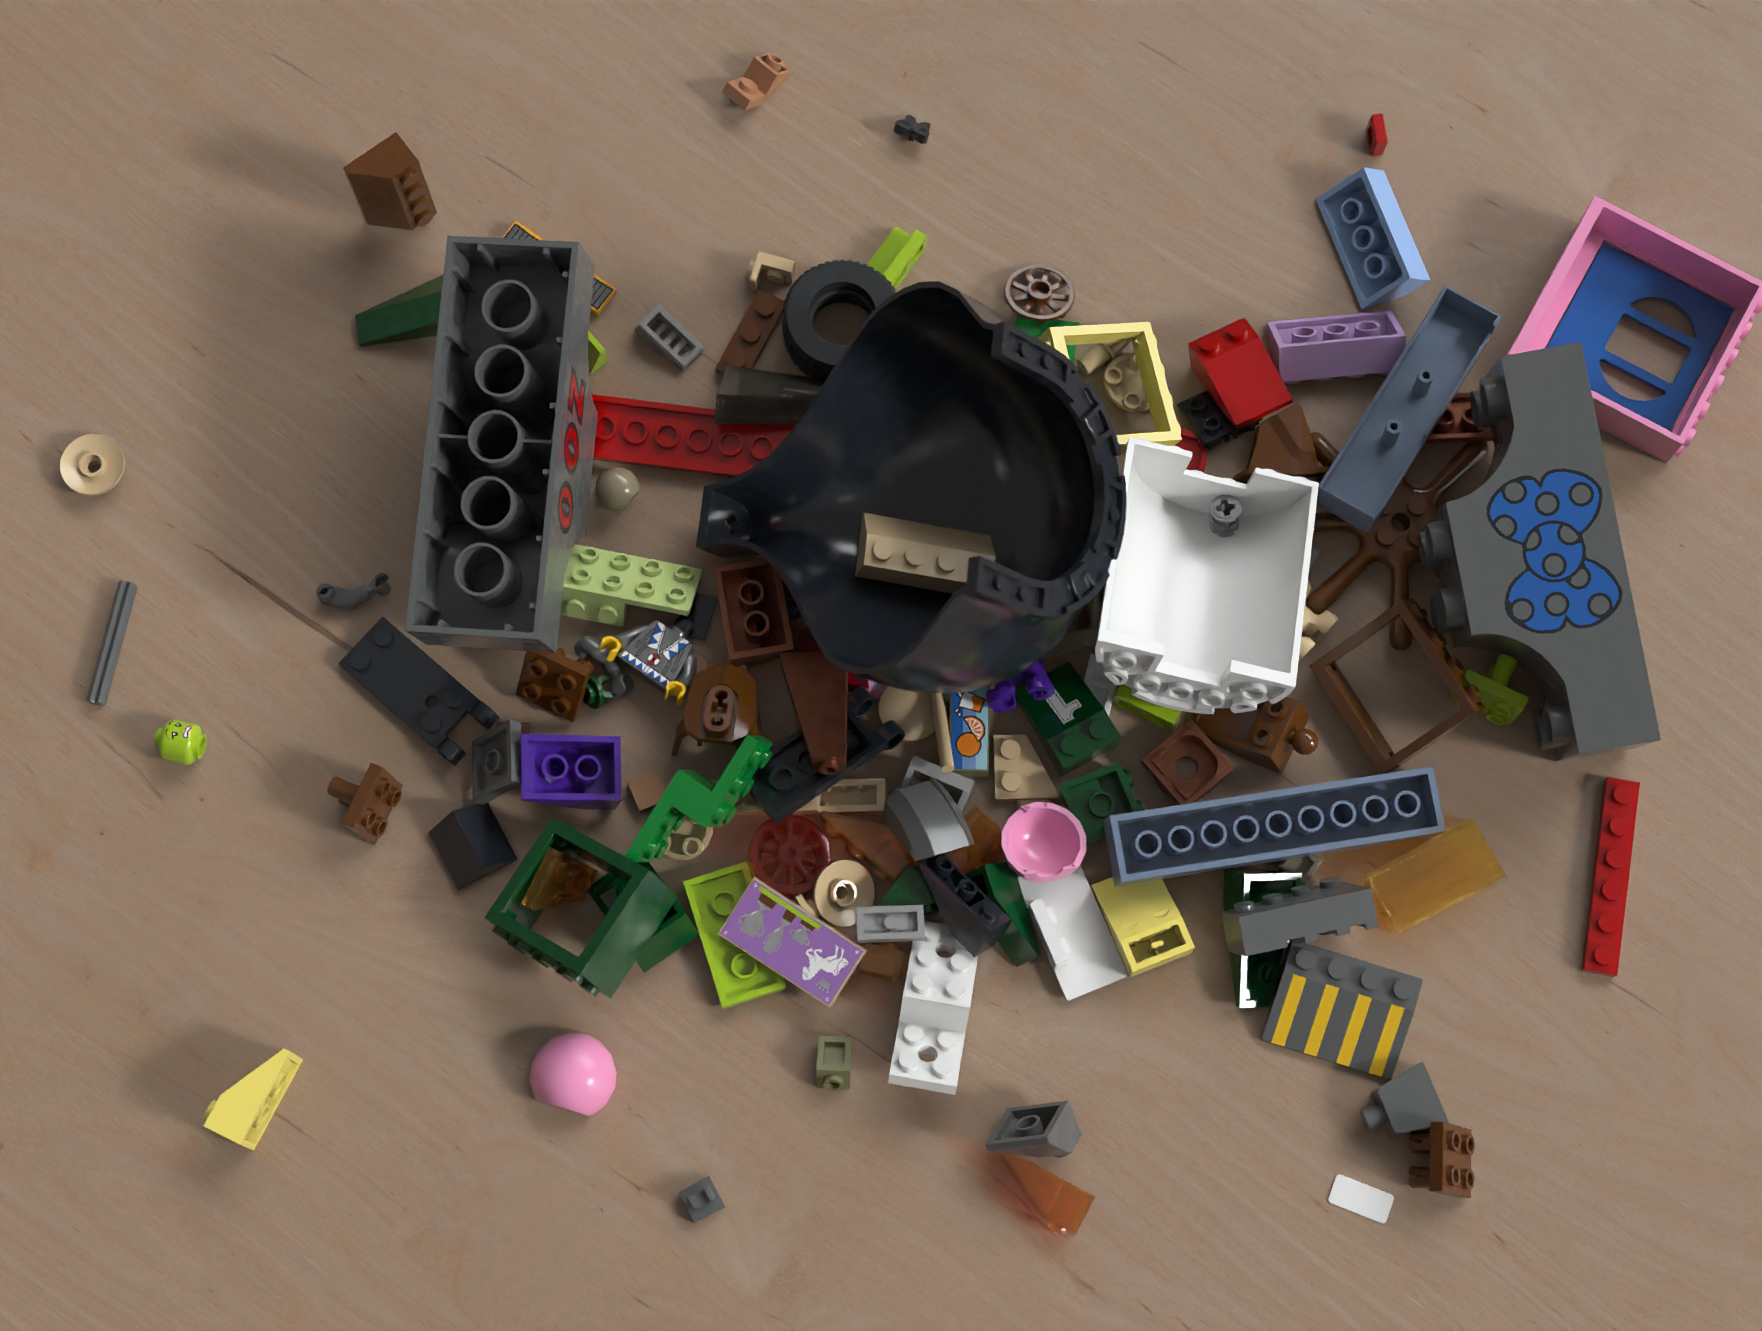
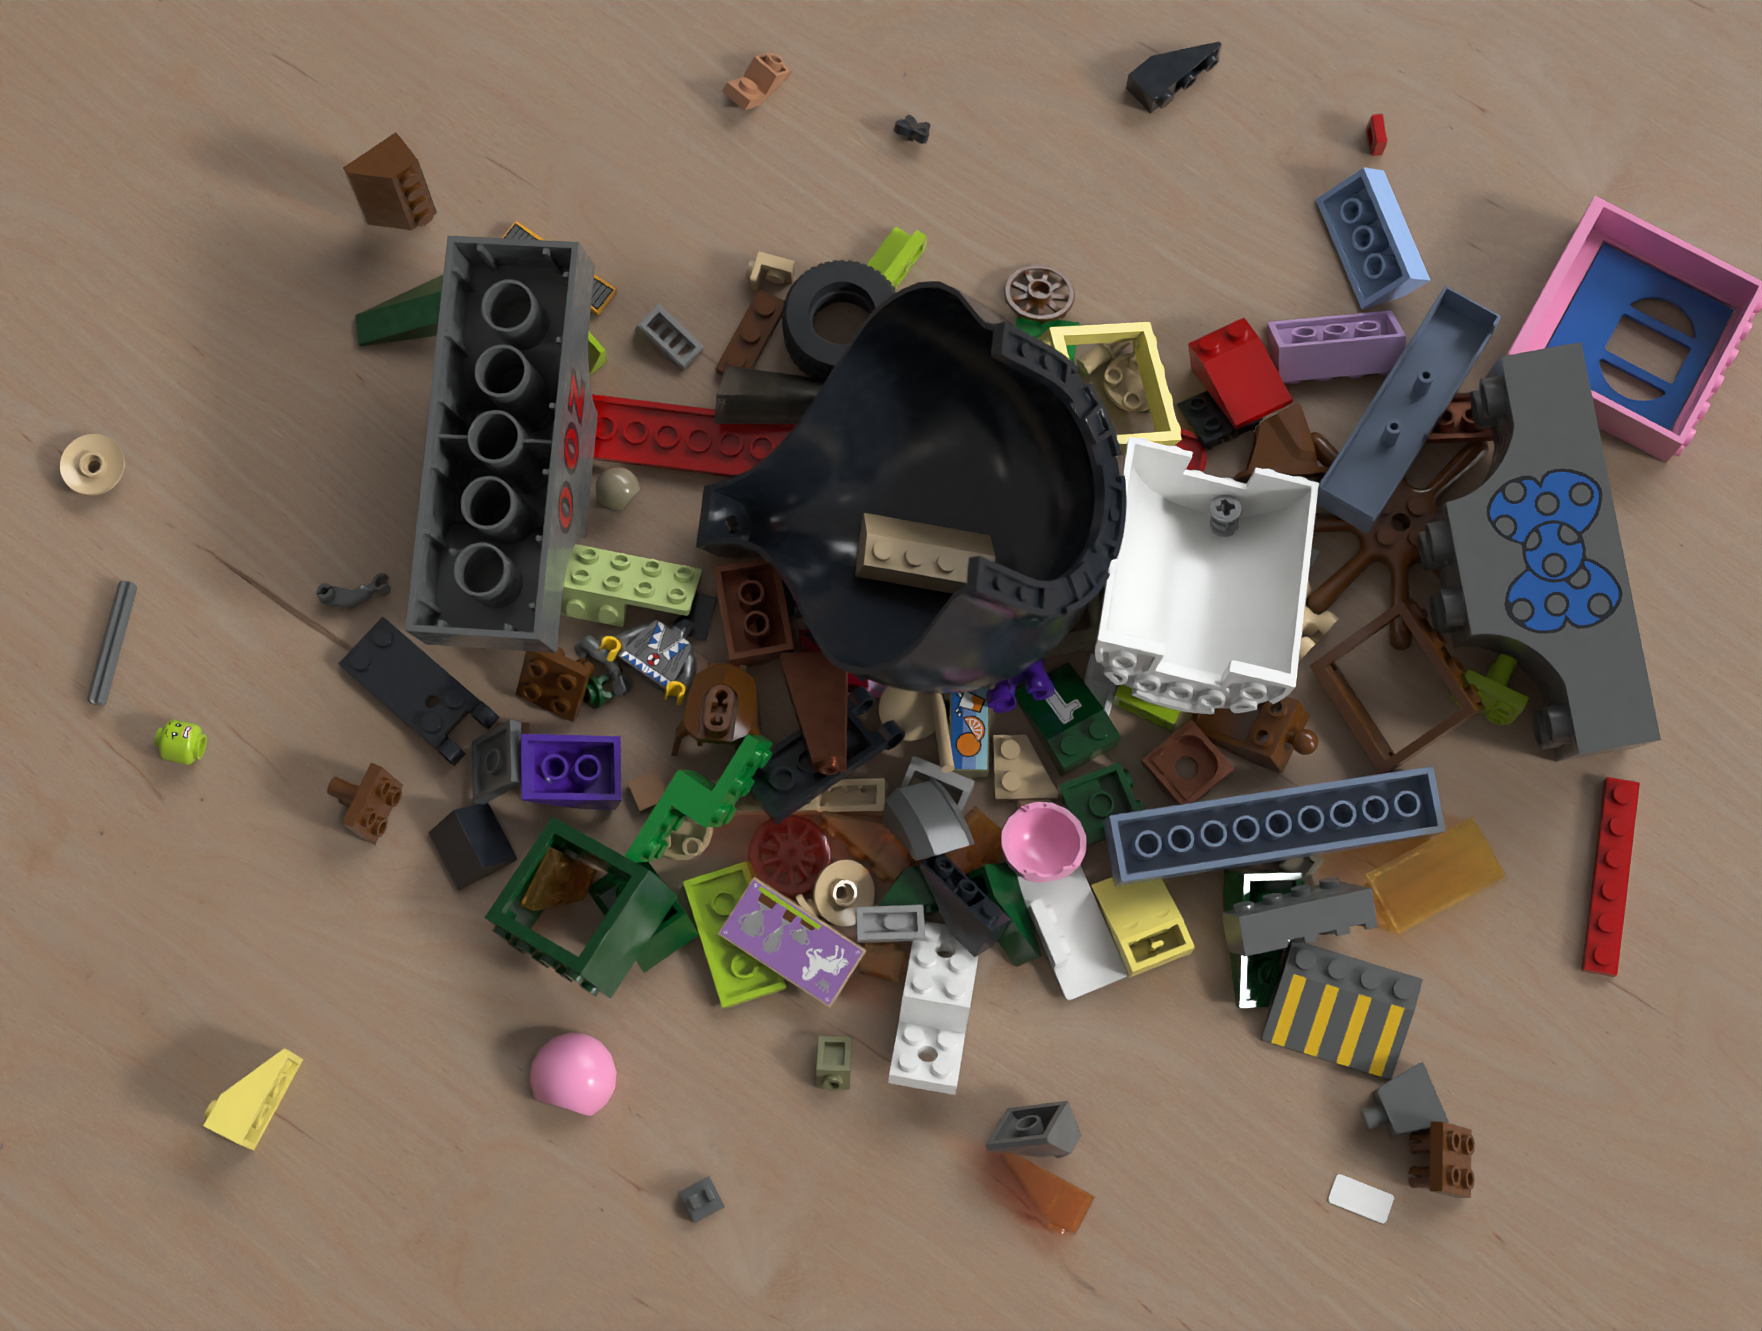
none -> black slope [1126,41,1222,114]

